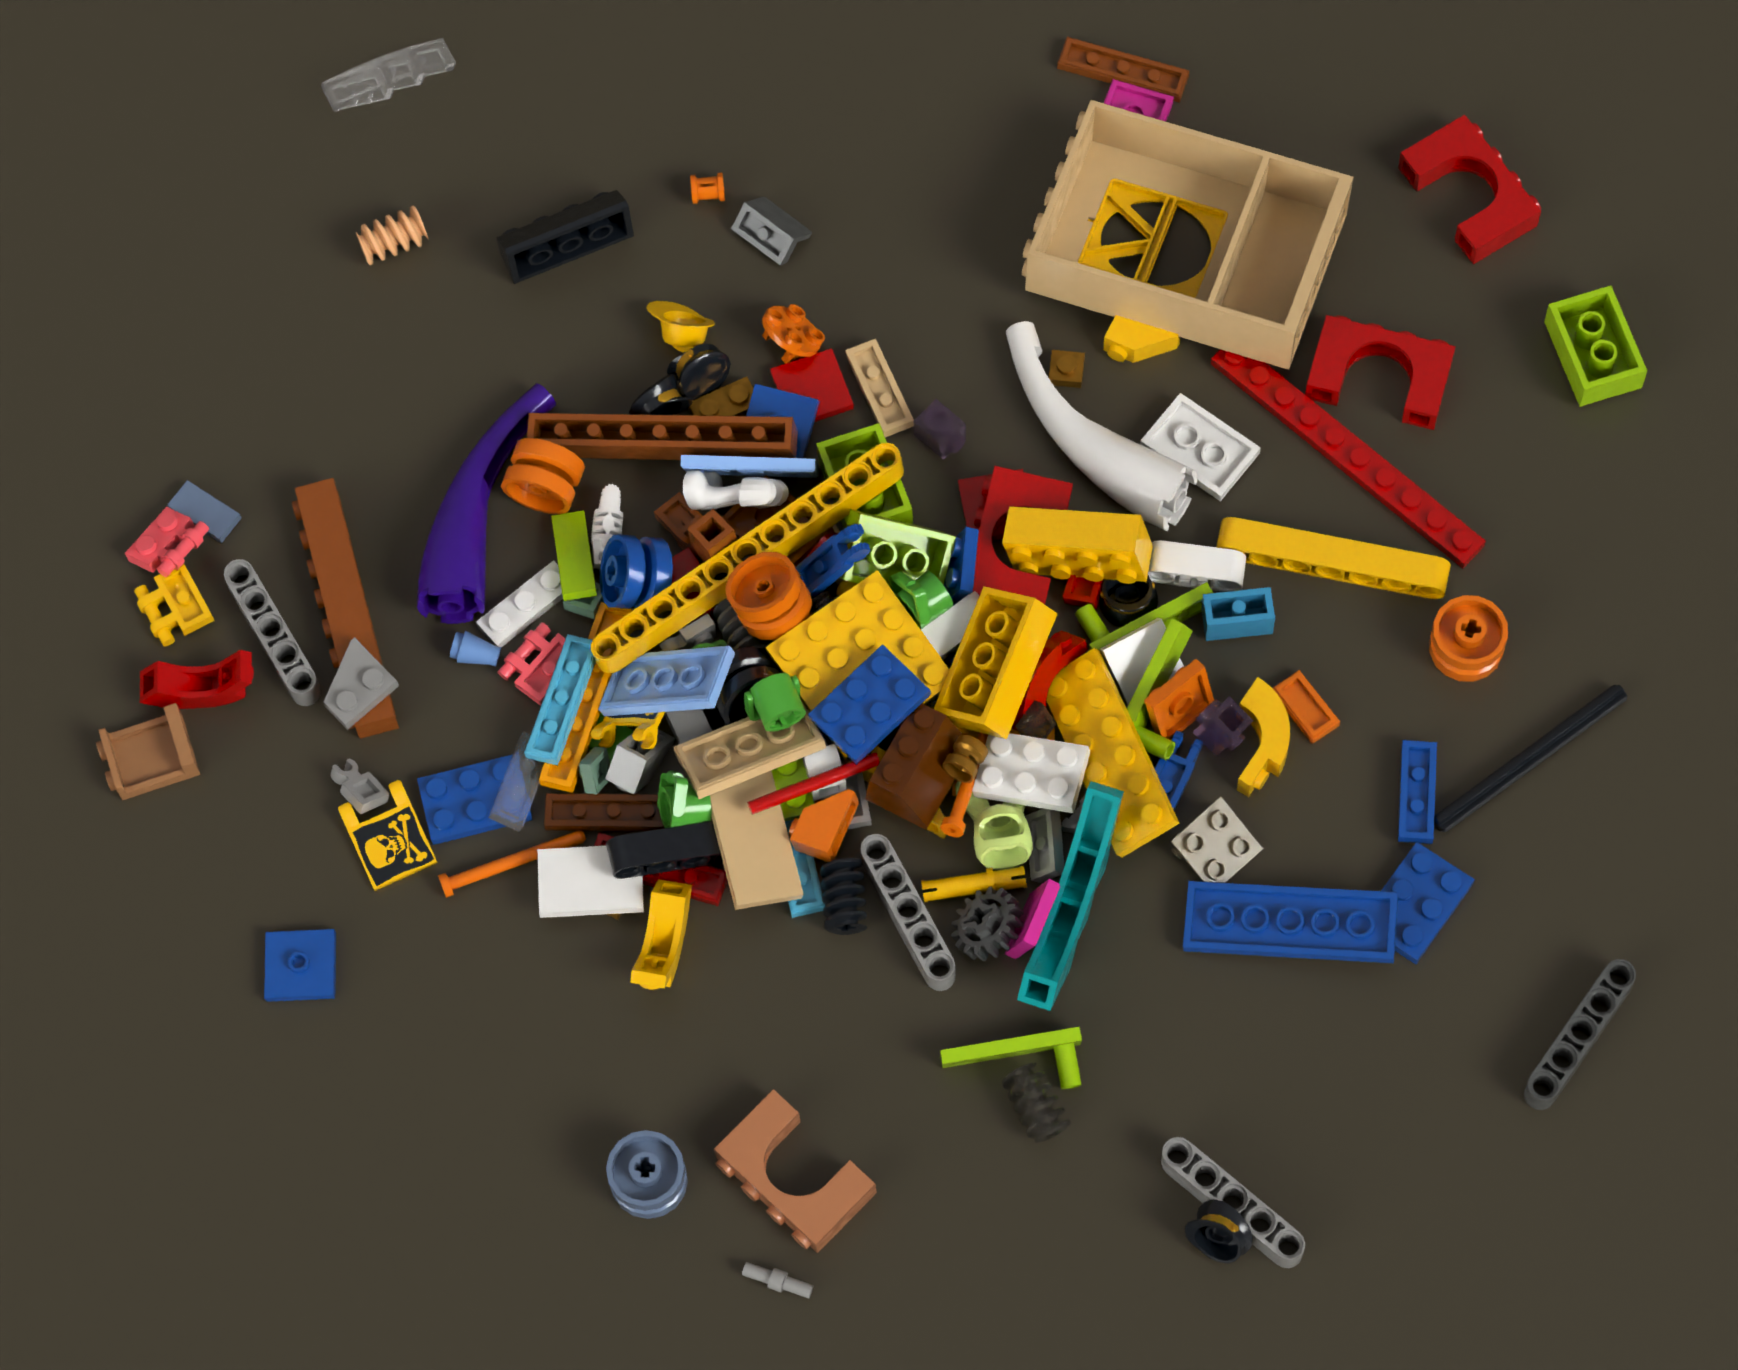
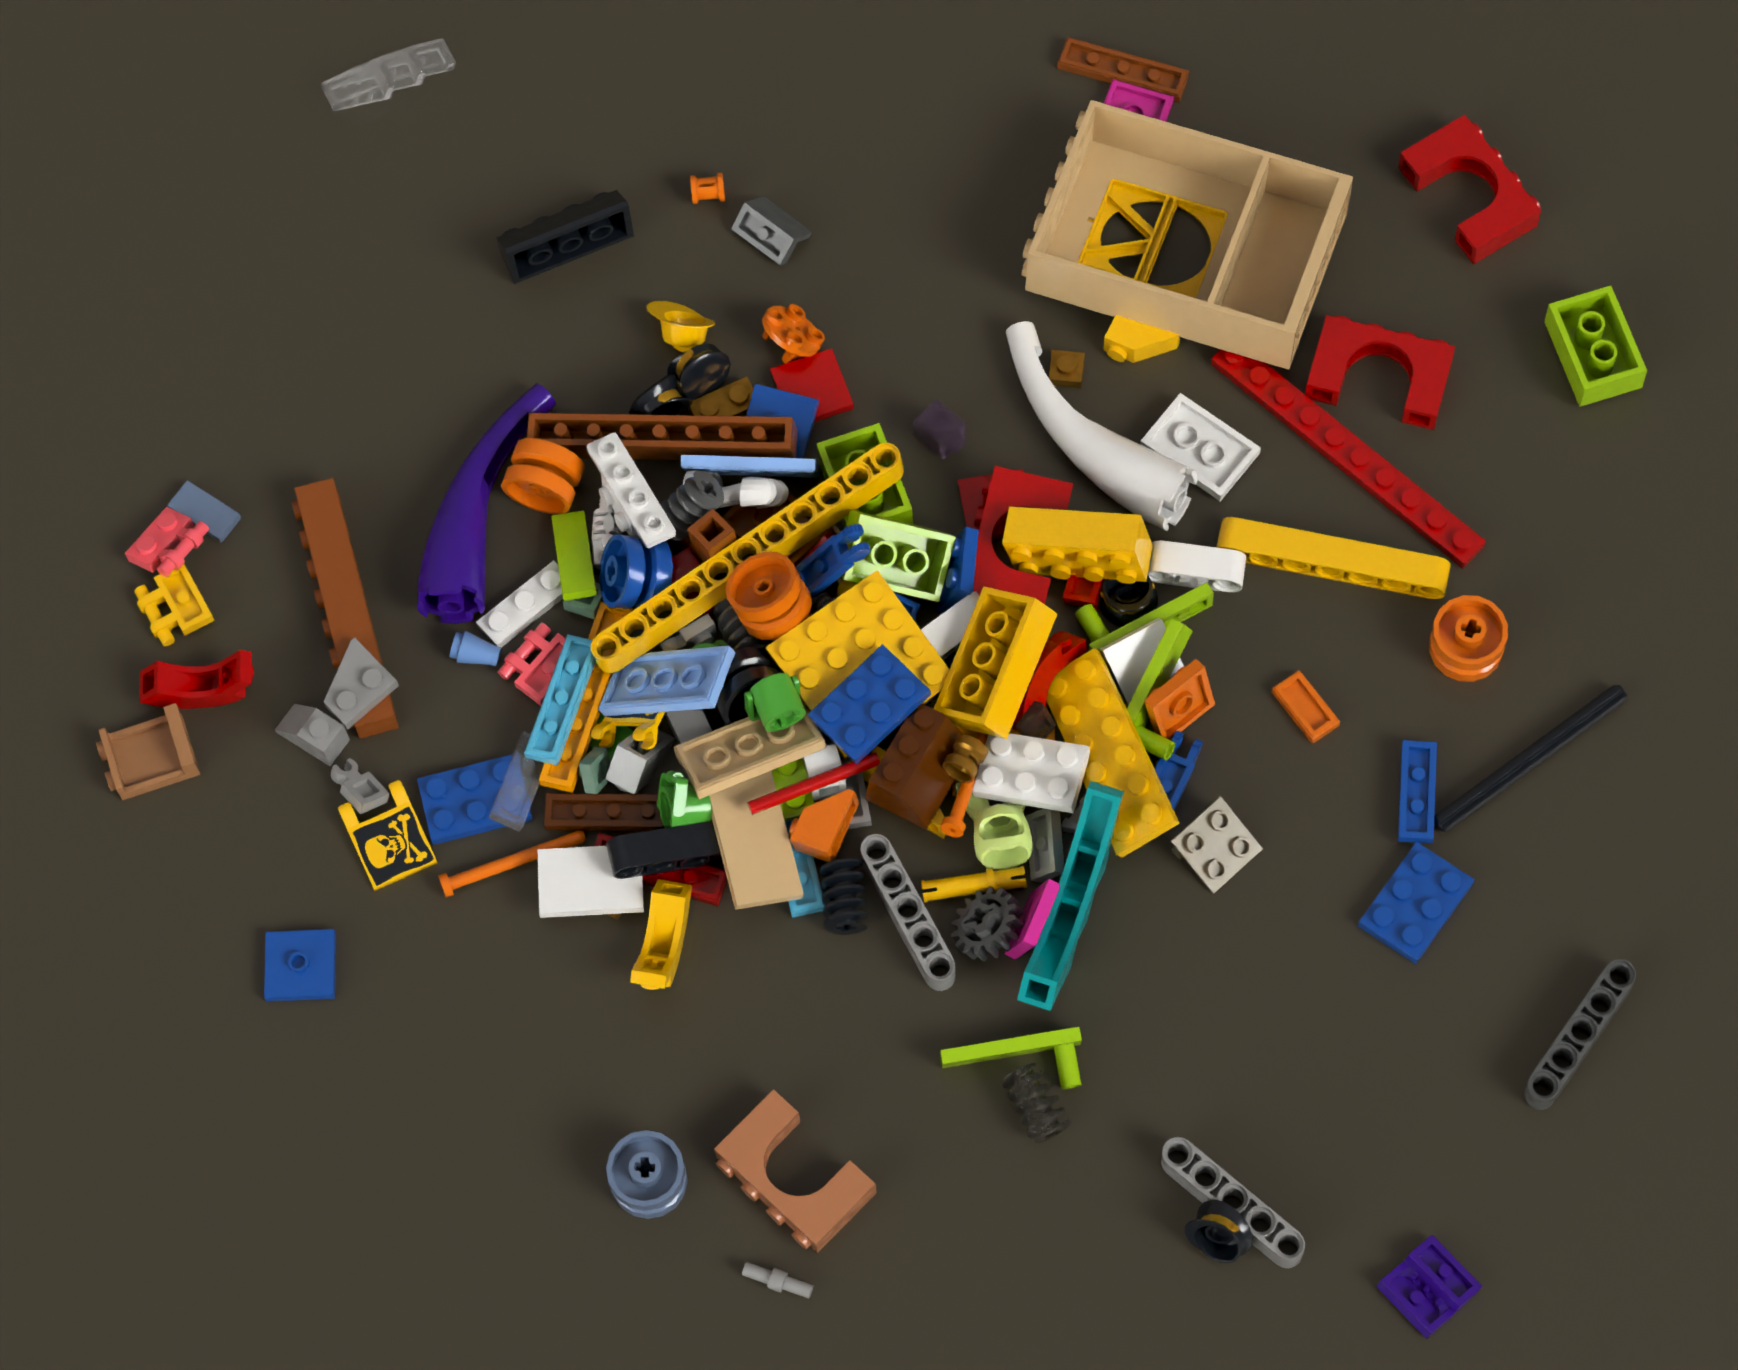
light grey beam [224,559,321,706] -> none
light nougat piece [356,205,429,266] -> none
tan plate [845,338,914,438] -> none
bright green piece [889,571,953,629] -> none
blue plate [1183,881,1398,963] -> none
clear purple brick [1193,696,1254,756] -> none
dark azure brick [1201,587,1275,641] -> none
yellow arch [1237,677,1290,797] -> none
none -> light grey slope [275,703,350,766]
none -> white bracket [587,433,676,548]
none -> dark grey piece [660,471,724,541]
none -> dark purple slope [1376,1235,1483,1339]

